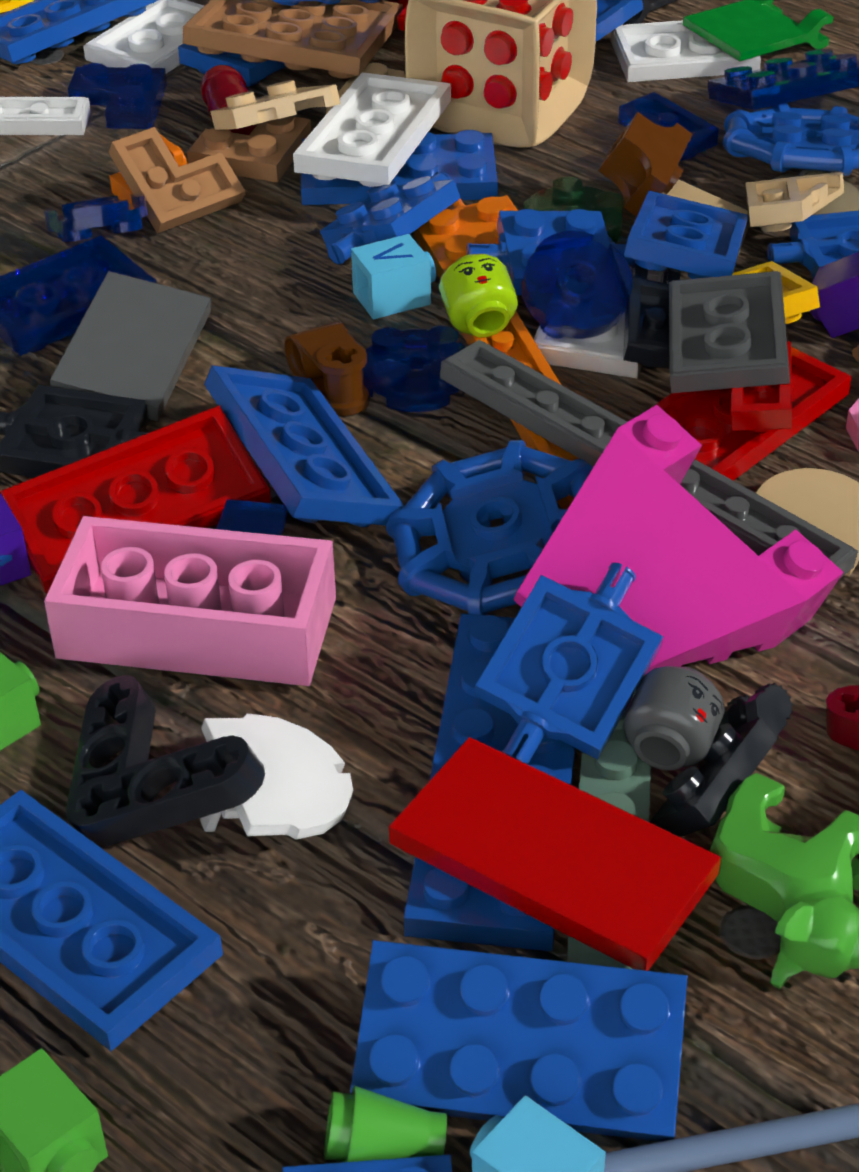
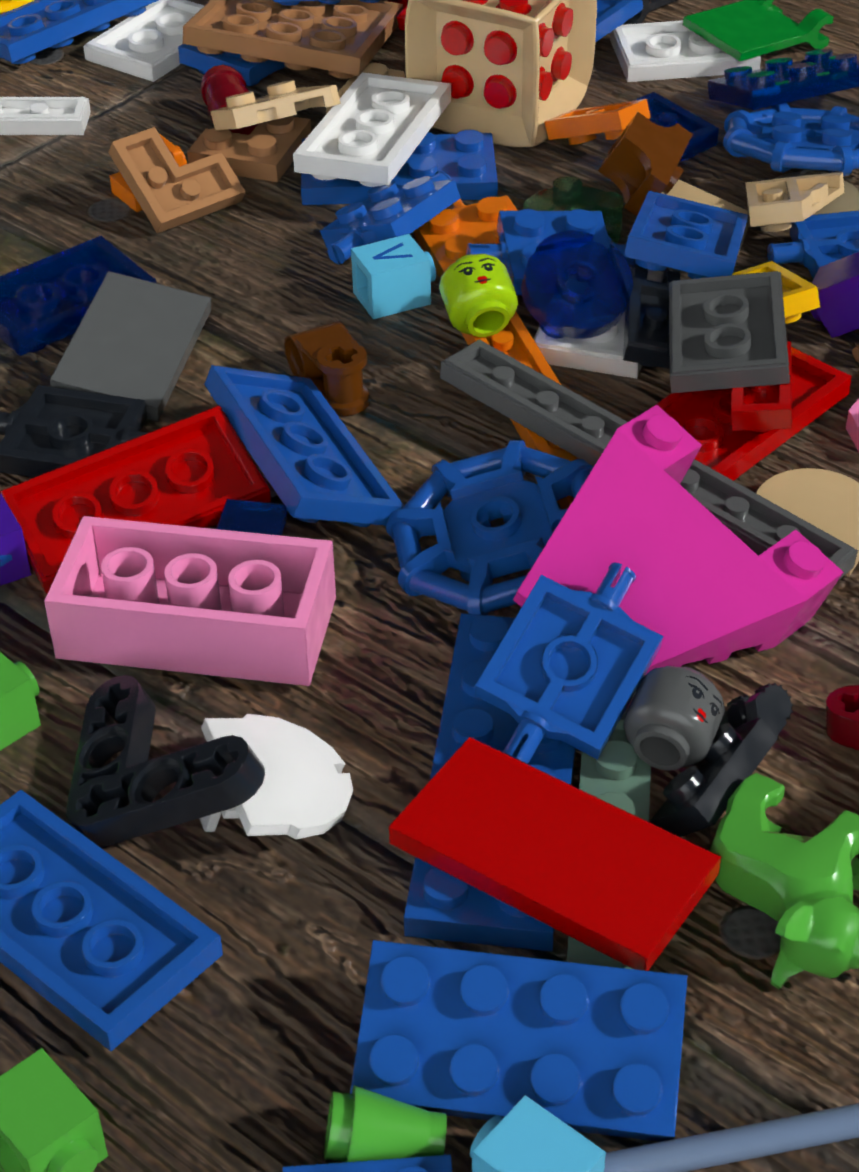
clear blue plate [43,194,148,242] -> none
clear blue plate [68,63,167,129] -> none
clear blue plate [362,325,466,412] -> none
none -> orange plate [544,99,651,145]

